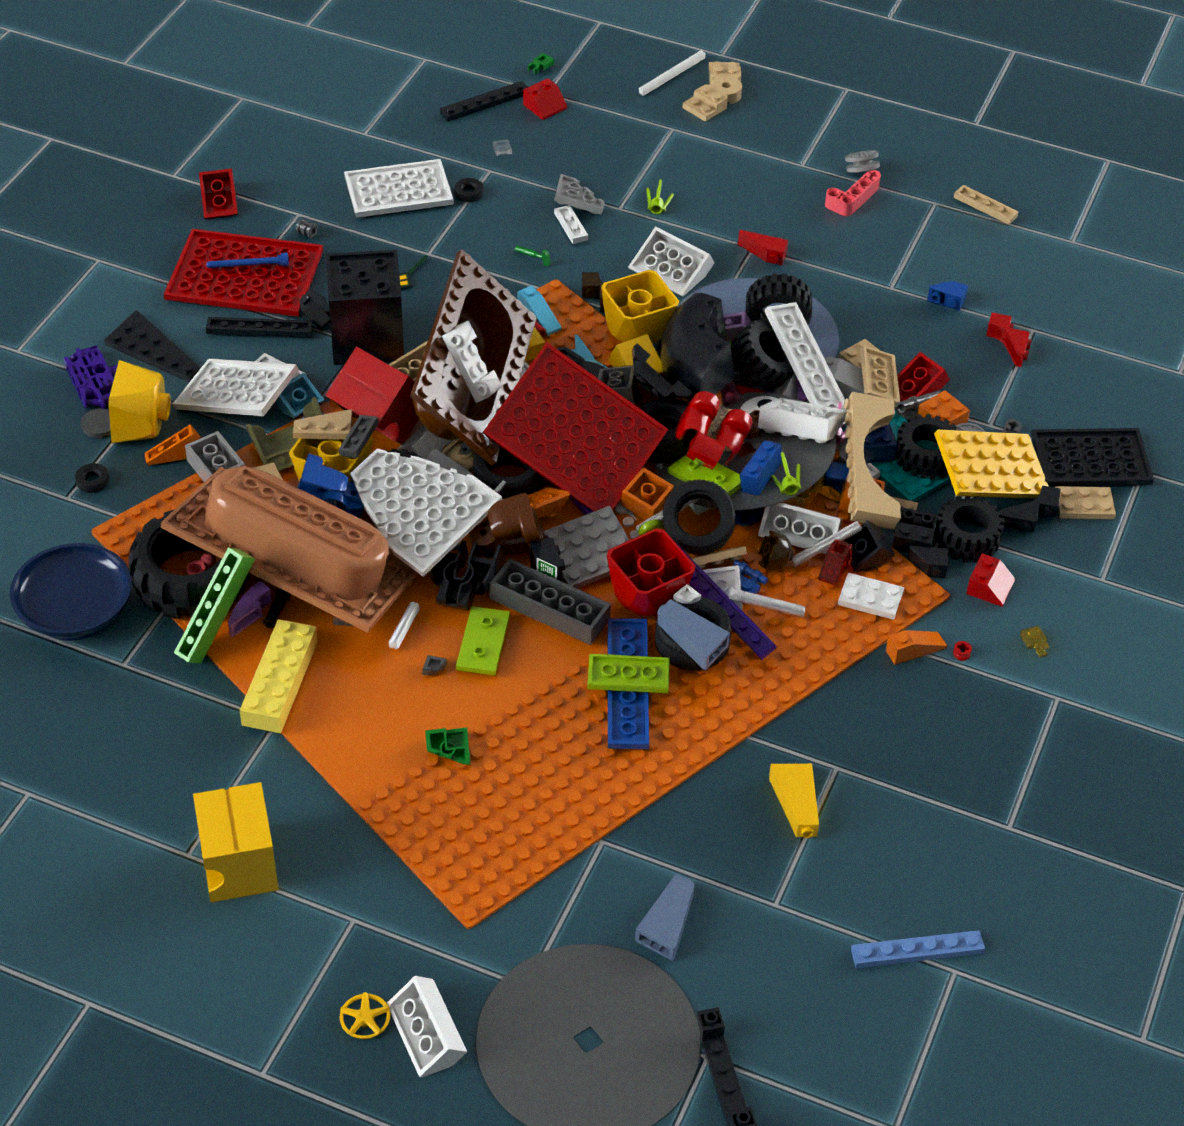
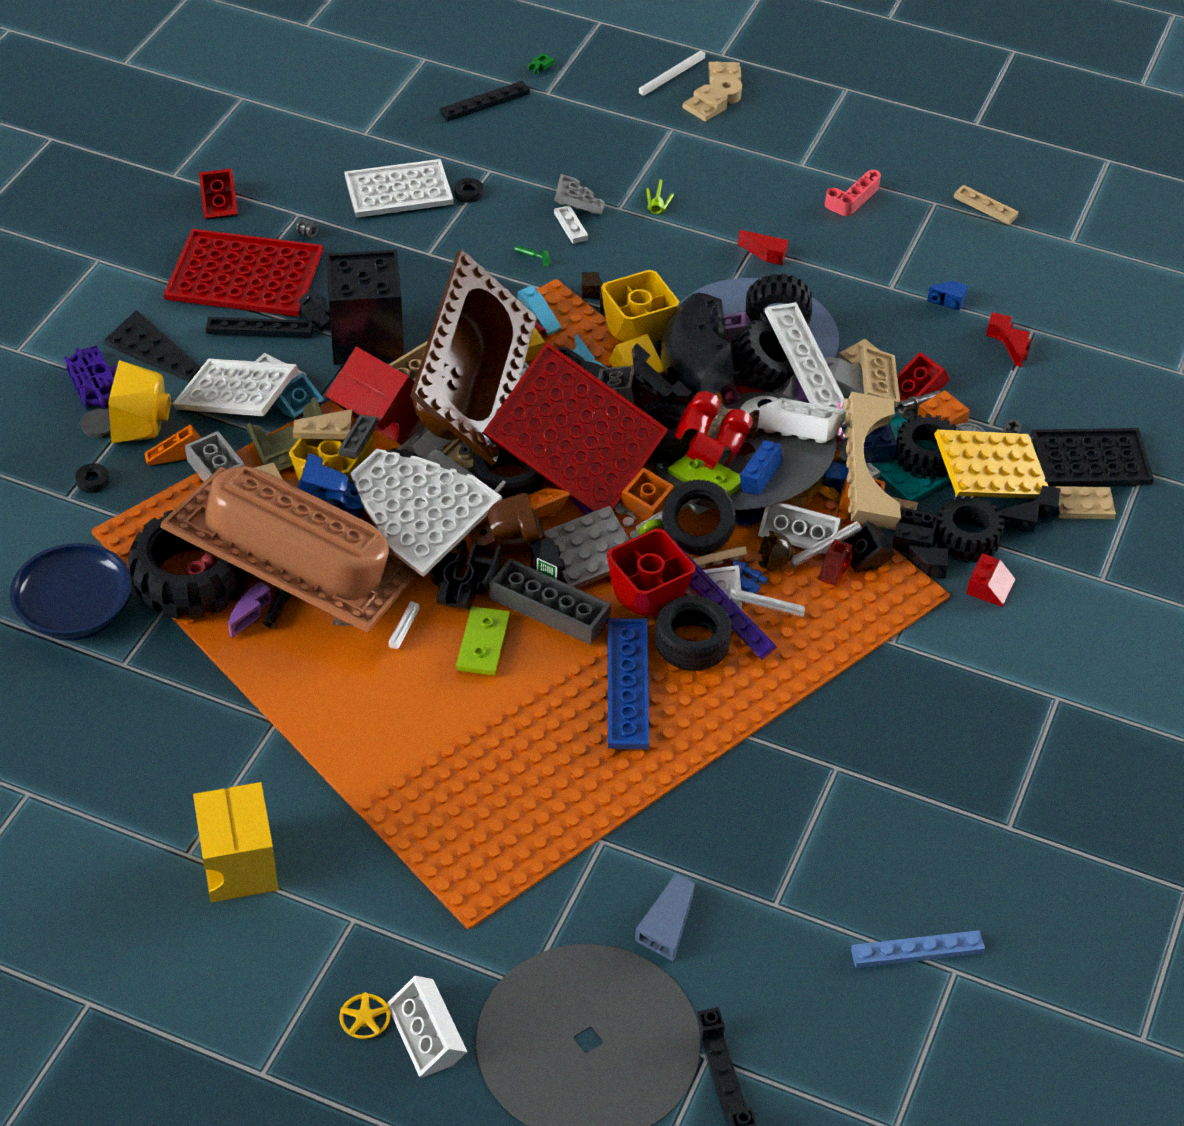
bright green brick [174,547,255,664] -> none
blue piece [206,253,289,268] -> none
light yellow brick [240,619,318,733] -> none
piece [399,255,428,289] -> none
dark grey tile [422,655,447,675] -> none
green slope [425,727,471,765] -> none
white piece [442,321,502,403] -> none
clear tile [493,139,512,156] -> none
red slope [523,78,567,120] -> none
lime plate [587,653,670,693] -> none
white slope [628,226,714,297] -> none
sand blue slope [657,599,730,670] -> none
white tile [673,584,701,604] -> none
yellow slope [769,763,819,838] -> none
lime plant [771,452,801,495] -> none
white plate [838,573,904,620] -> none
light grey wheel [845,150,880,172] -> none
orange slope [886,630,947,665] -> none
red bush [953,641,972,661] -> none
clear yellow plate [1020,626,1049,657] -> none

